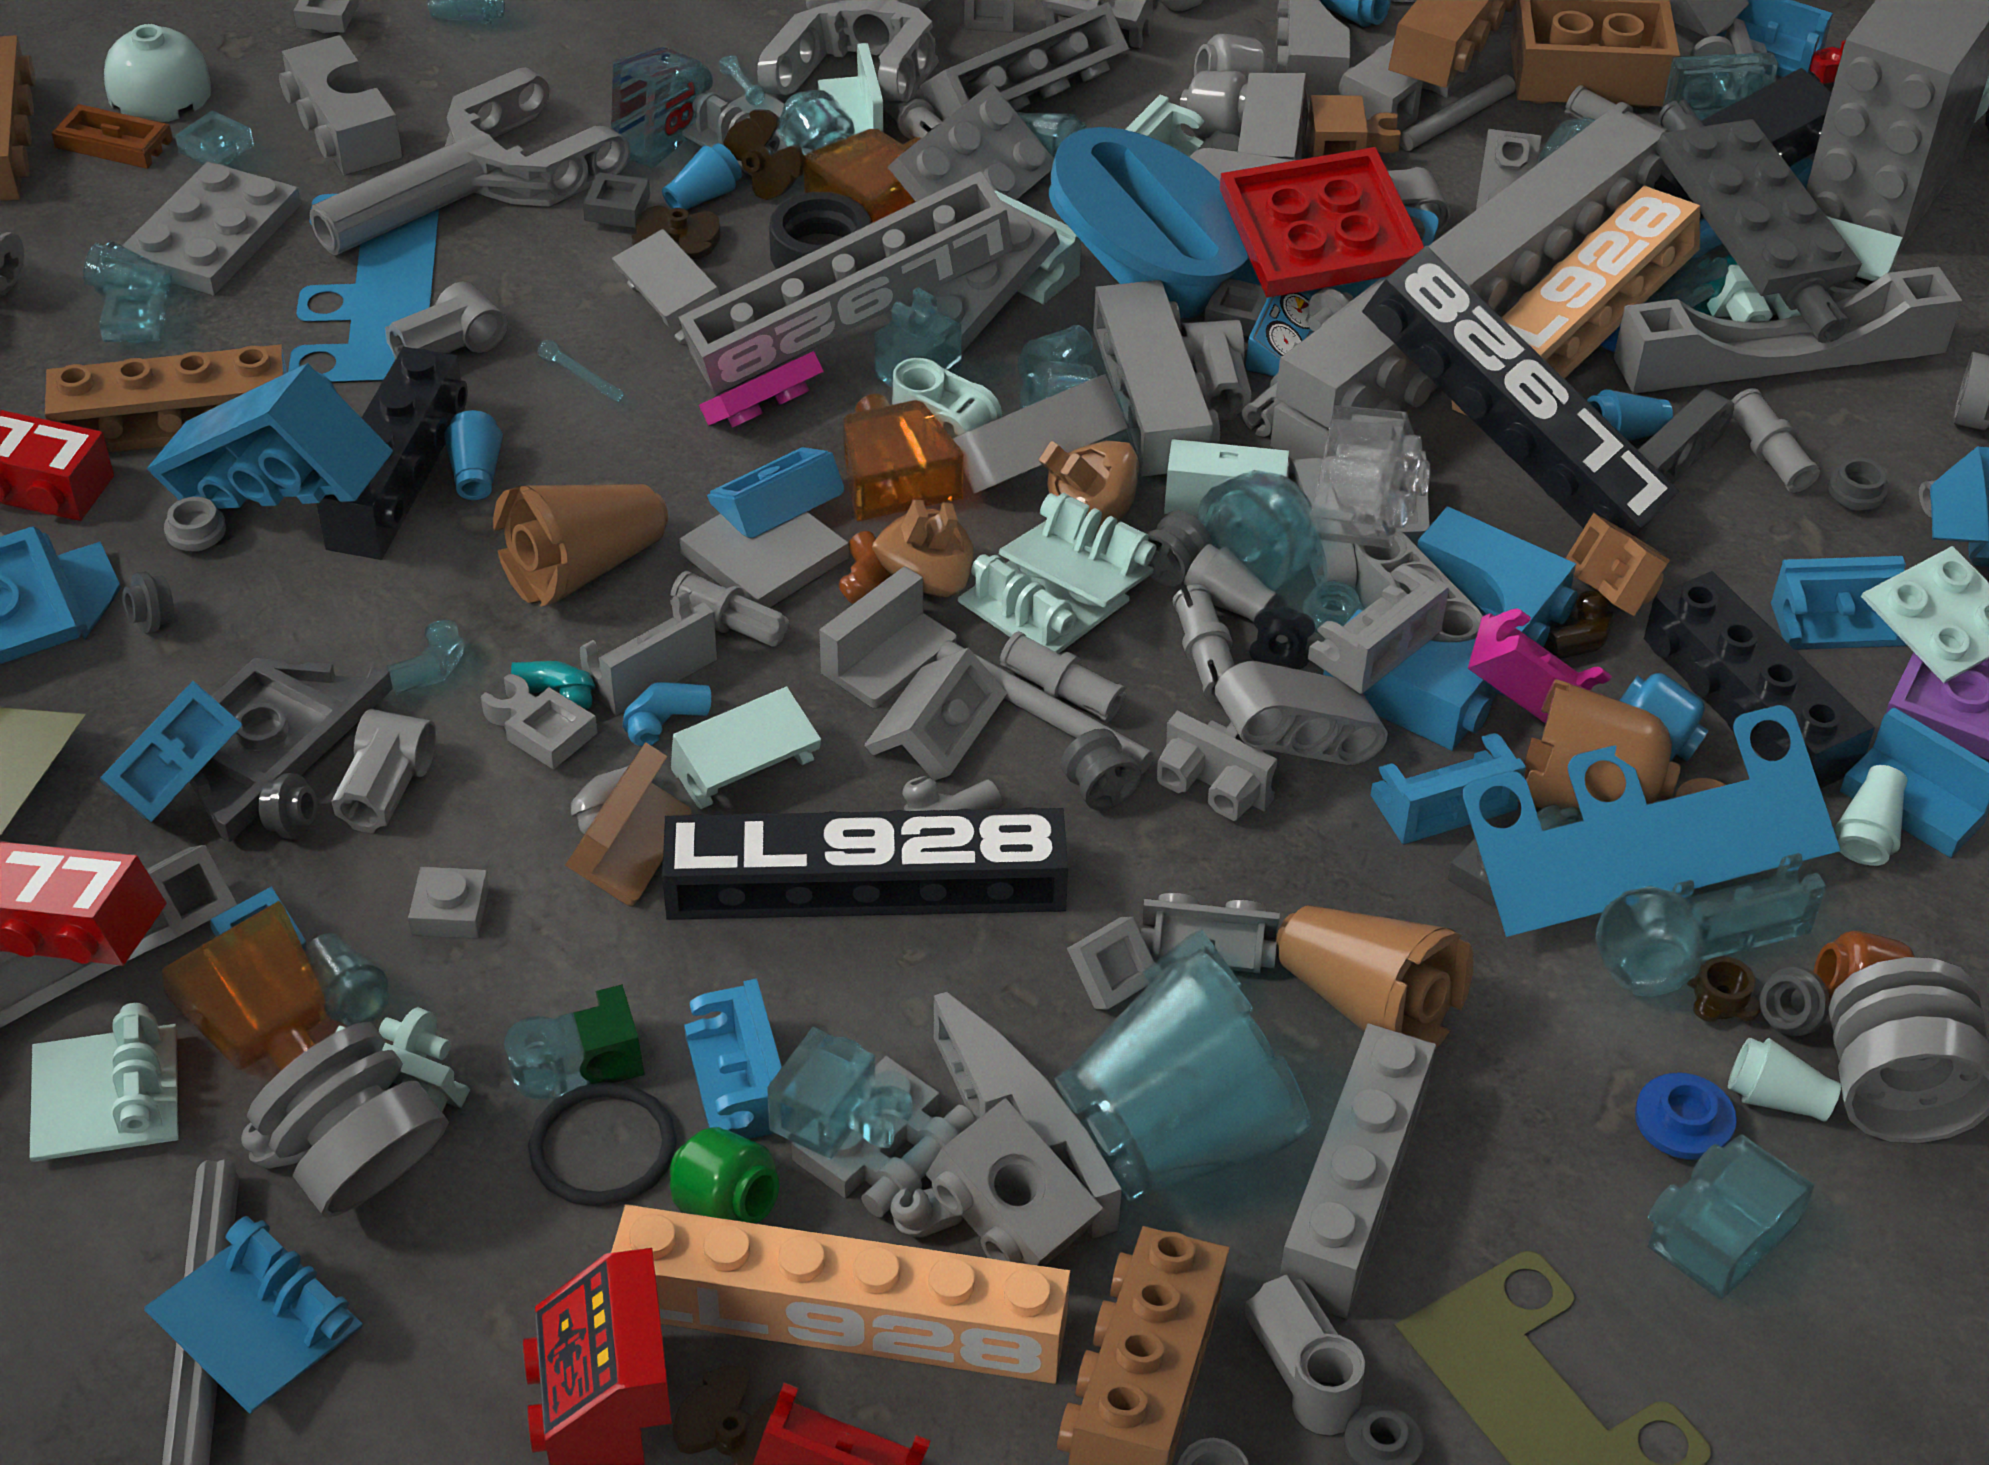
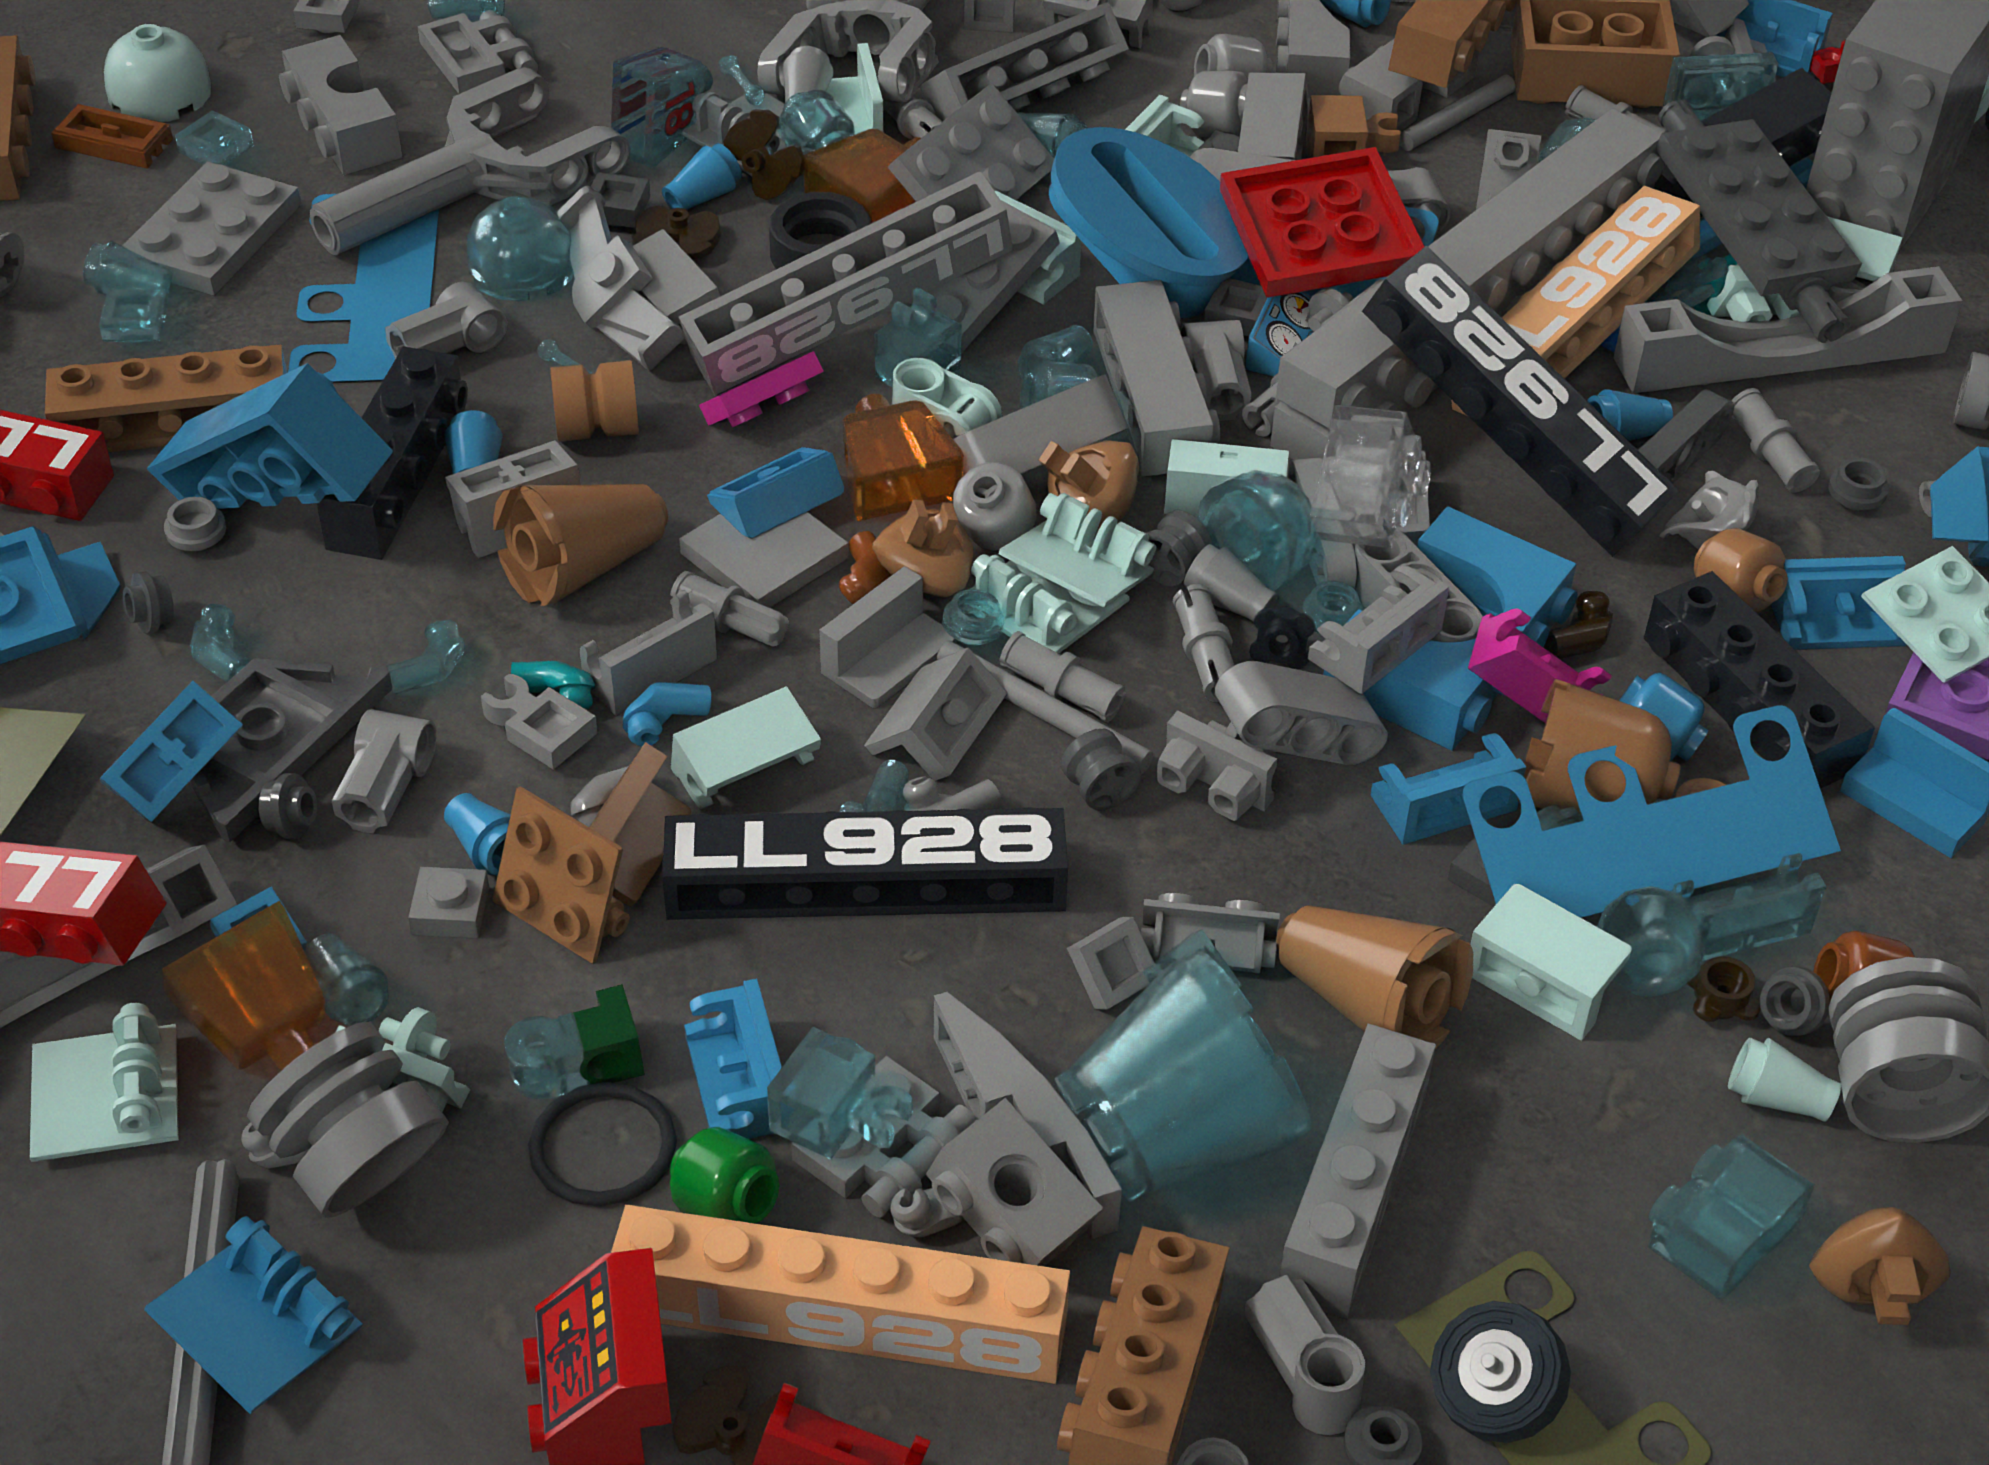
medium nougat brick [1565,513,1670,616] -> none
blue piece [1635,1073,1737,1160] -> none
light aqua cone [1835,765,1908,866] -> none
none -> clear light blue arm [190,604,250,682]
none -> light grey plate [417,10,538,94]
none -> dark azure cone [444,793,511,876]
none -> light grey hinge [445,440,581,558]
none -> clear light blue cylinder [466,196,574,301]
none -> medium nougat hinge [492,786,630,964]
none -> medium nougat wheel [550,360,639,442]
none -> light grey plate [557,186,685,371]
none -> light grey cone [783,46,833,125]
none -> clear light blue arm [840,760,909,812]
none -> clear light blue plate [942,589,1004,645]
none -> light grey head [953,462,1036,551]
none -> black wheel [1430,1301,1571,1443]
none -> light aqua panel [1470,884,1632,1041]
none -> light grey hat [1659,471,1758,549]
none -> medium nougat head [1694,528,1788,614]
none -> medium nougat piece [1809,1207,1951,1325]

